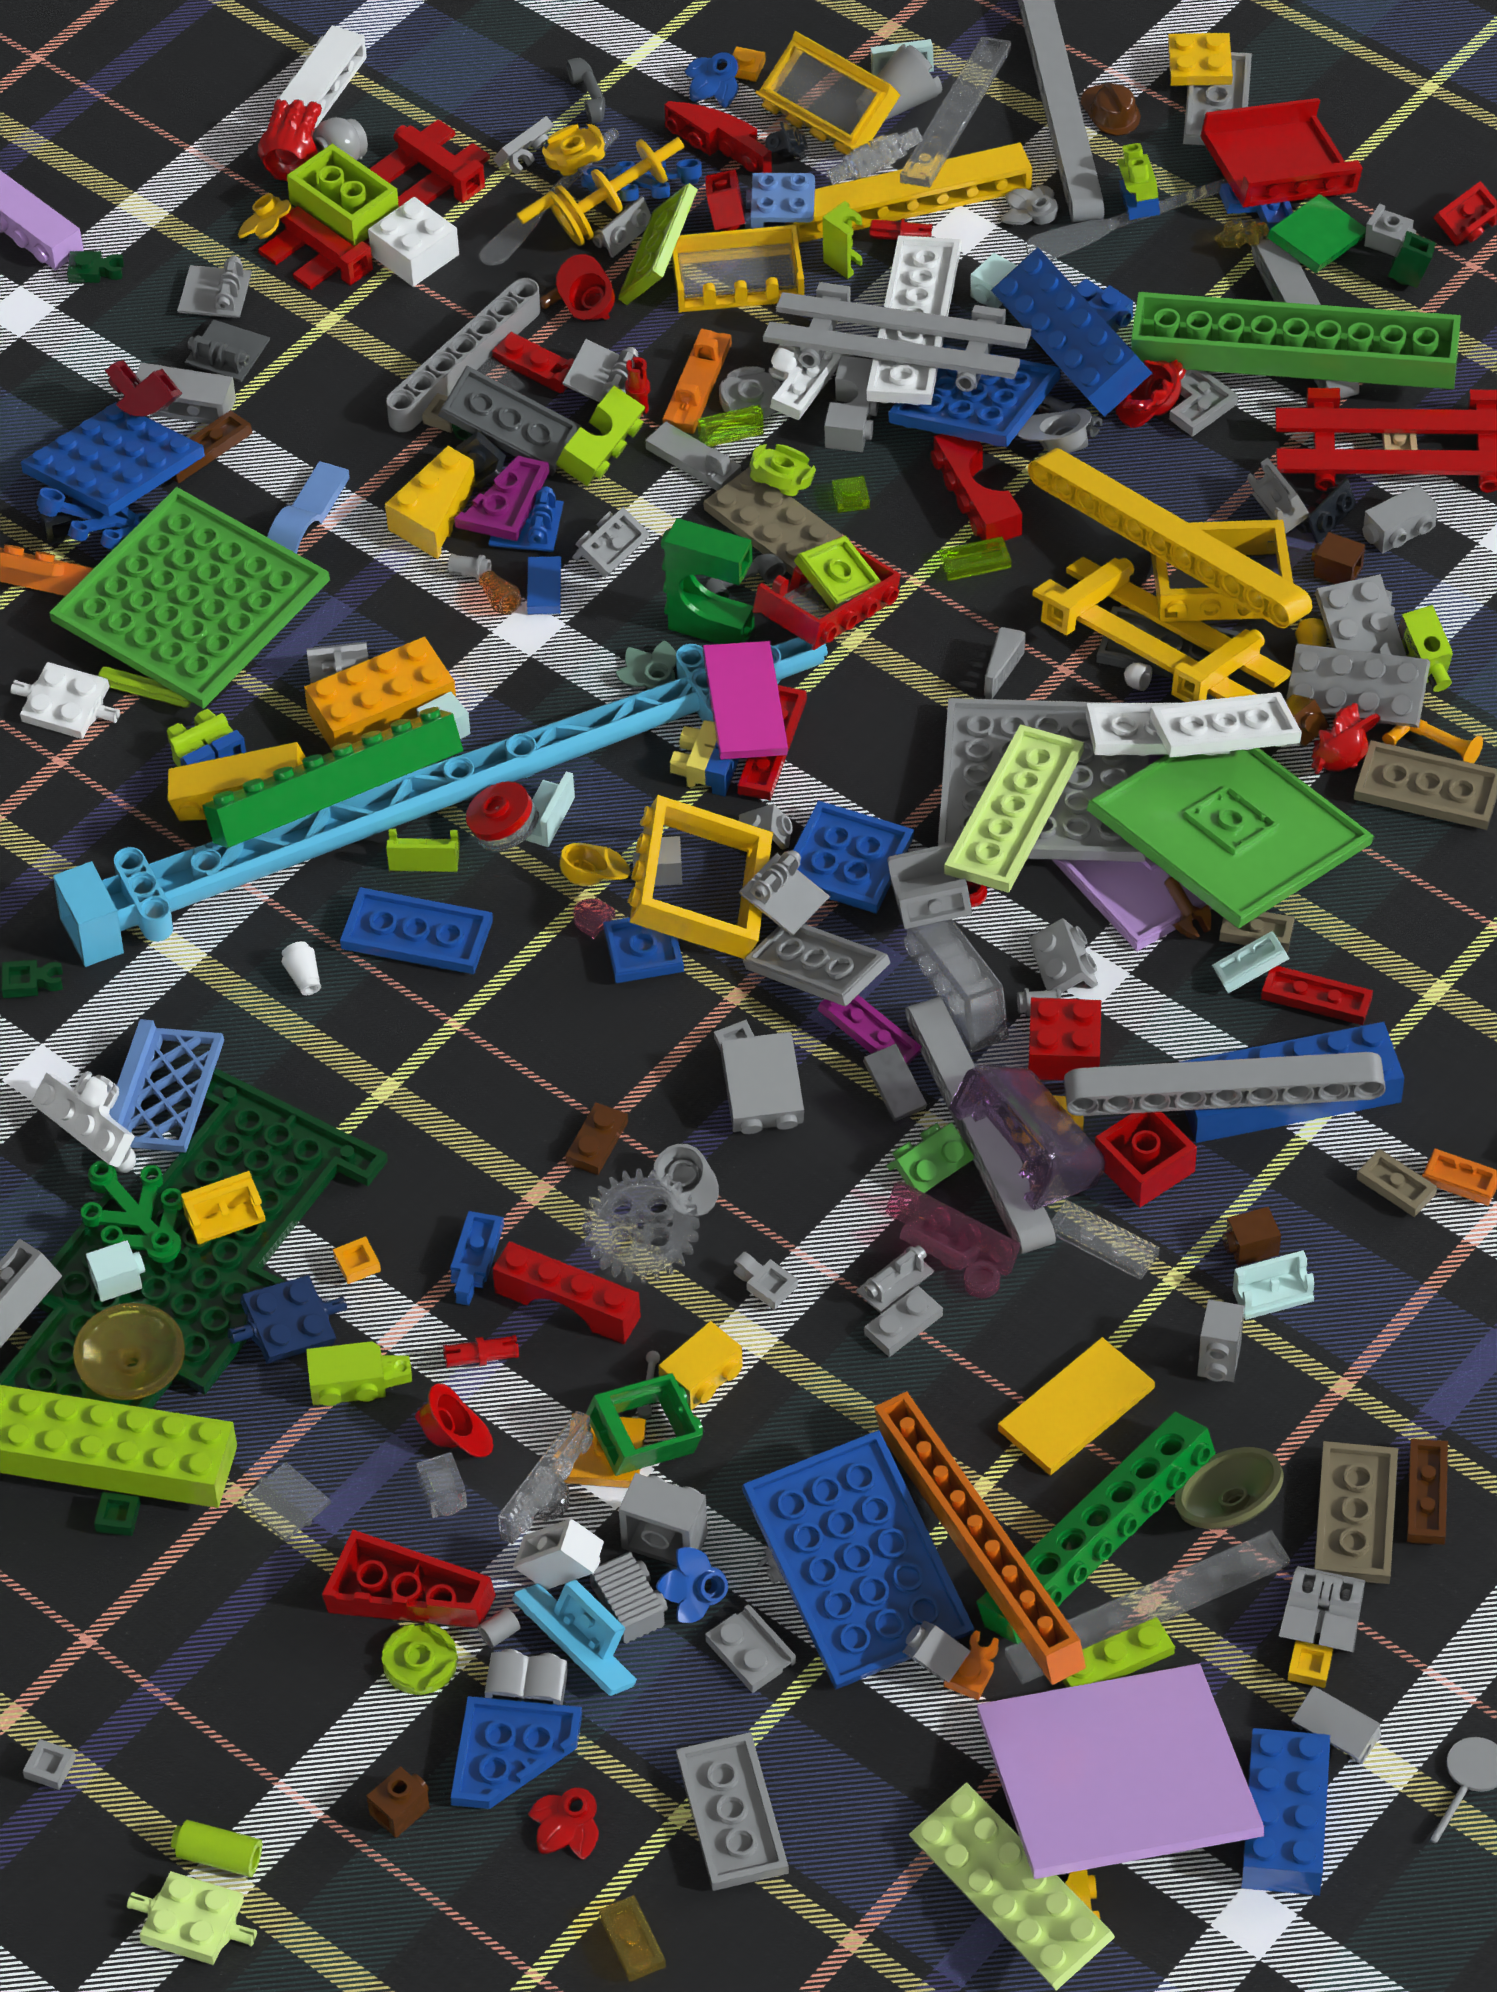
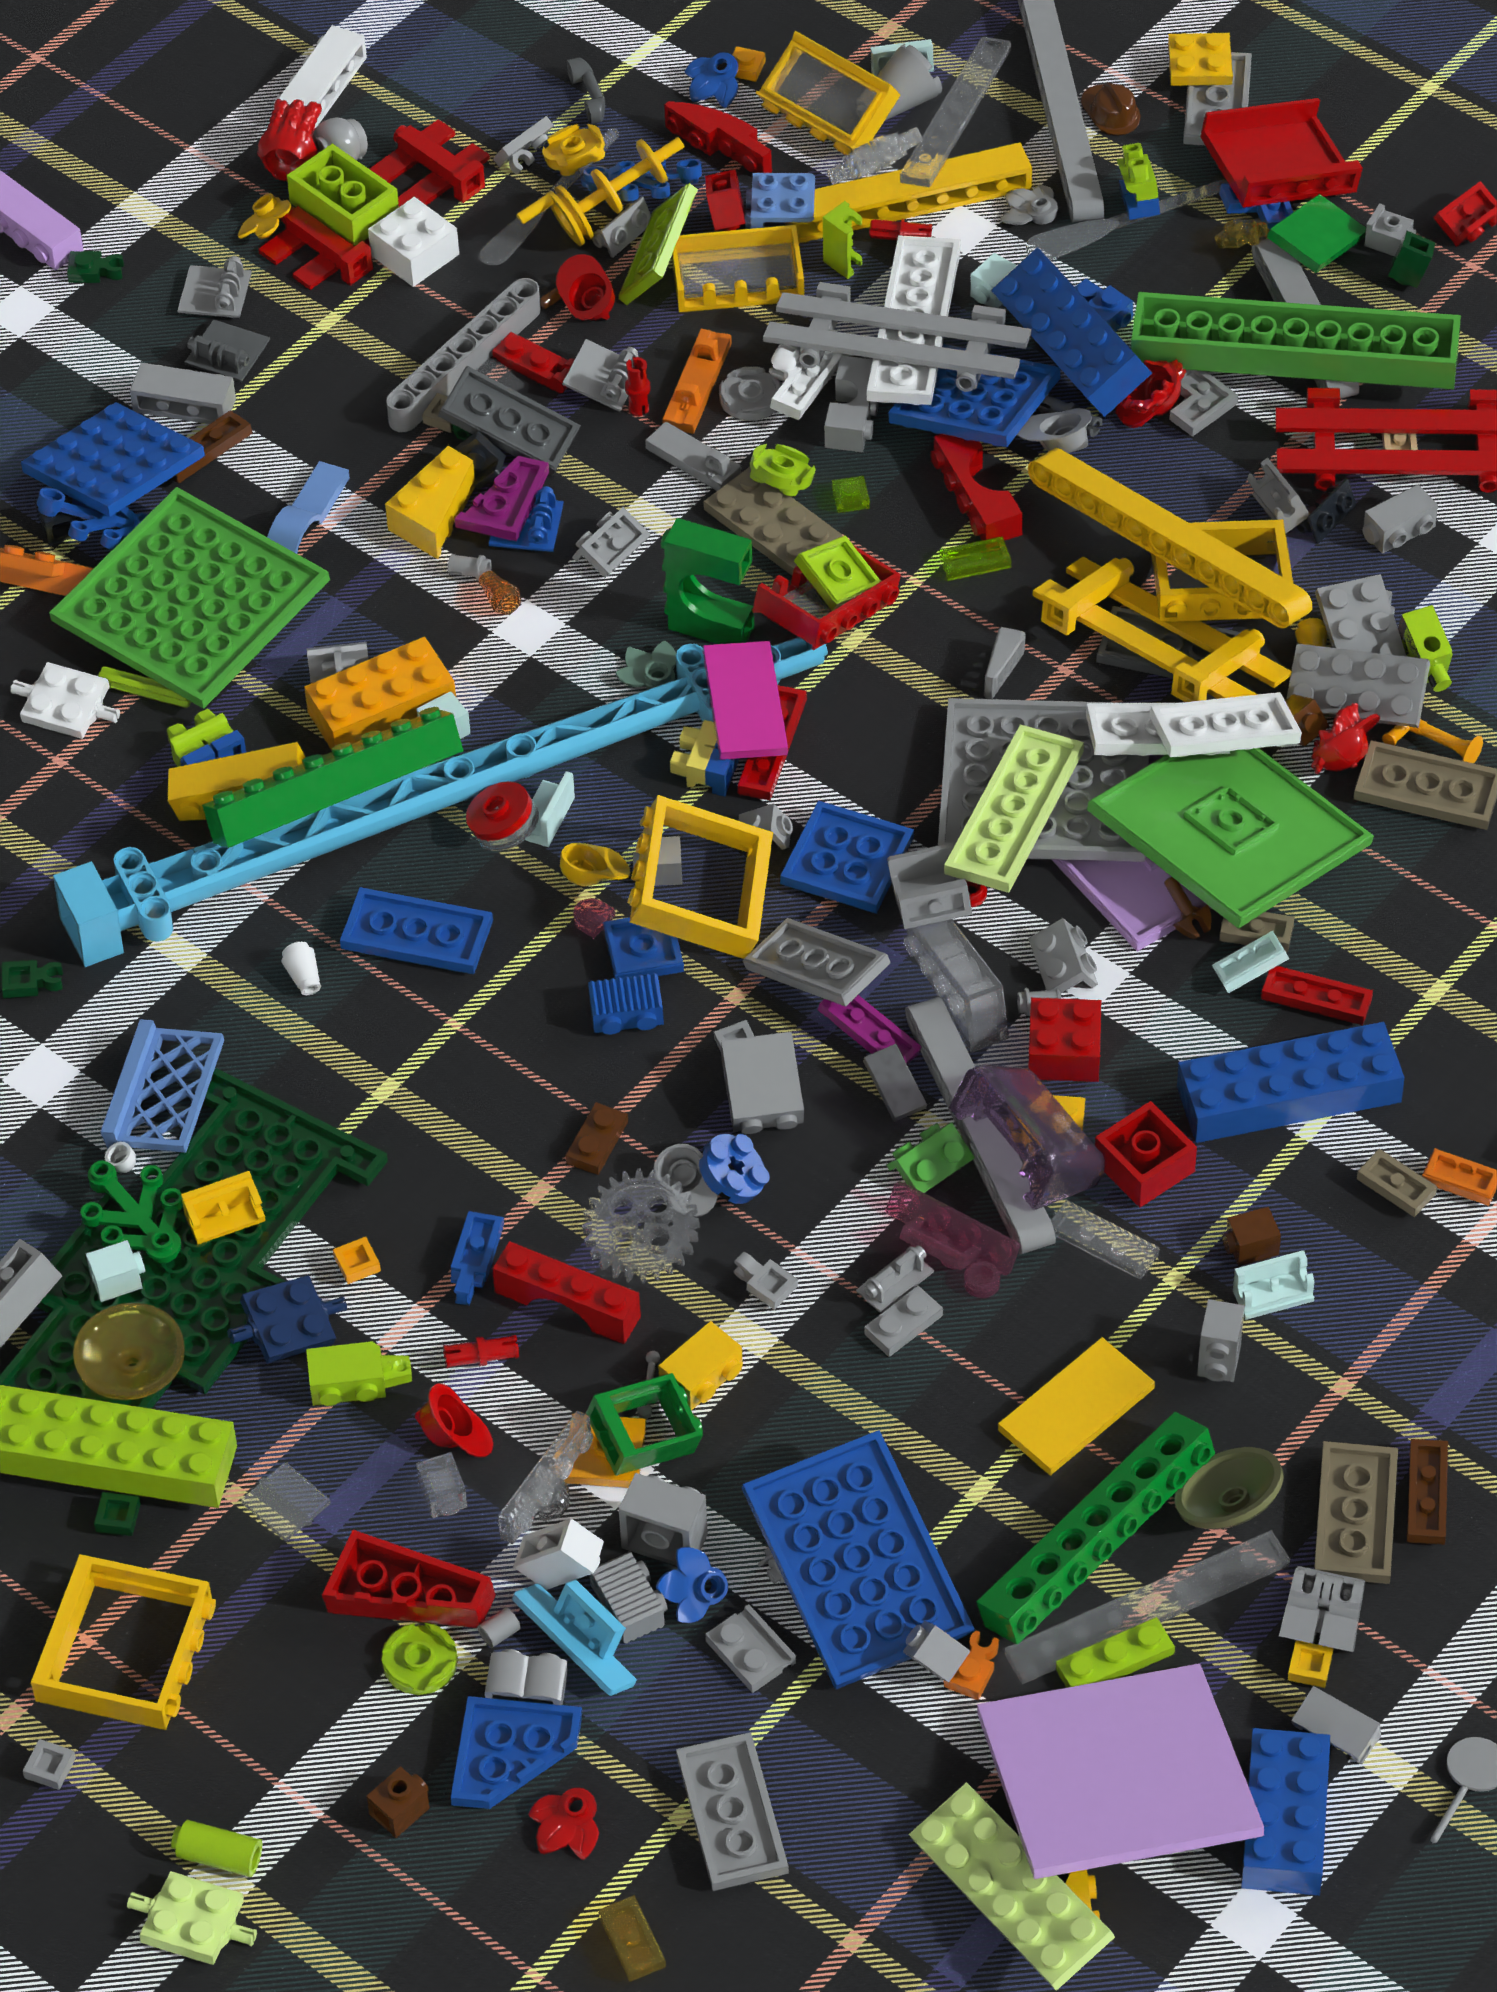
white plate [31,1071,135,1167] -> none
dark red brick [105,360,182,416] -> none
lime hinge [386,829,460,872] -> none
blue tile [527,556,561,614] -> none
lime arch [556,385,645,486] -> none
clear neon green tile [698,404,764,447] -> none
dark grey bar [705,554,787,598] -> none
light grey hinge [739,850,830,936] -> none
black hinge [765,122,808,160] -> none
orange brick [874,1391,1086,1685] -> none
light grey beam [1064,1052,1386,1116] -> none
white hinge [1124,663,1152,691] -> none
reddish brown brick [1311,532,1365,584] -> none
none -> yellow window [31,1554,216,1730]
none -> blue brick [588,973,664,1035]
none -> plate [699,1134,770,1204]

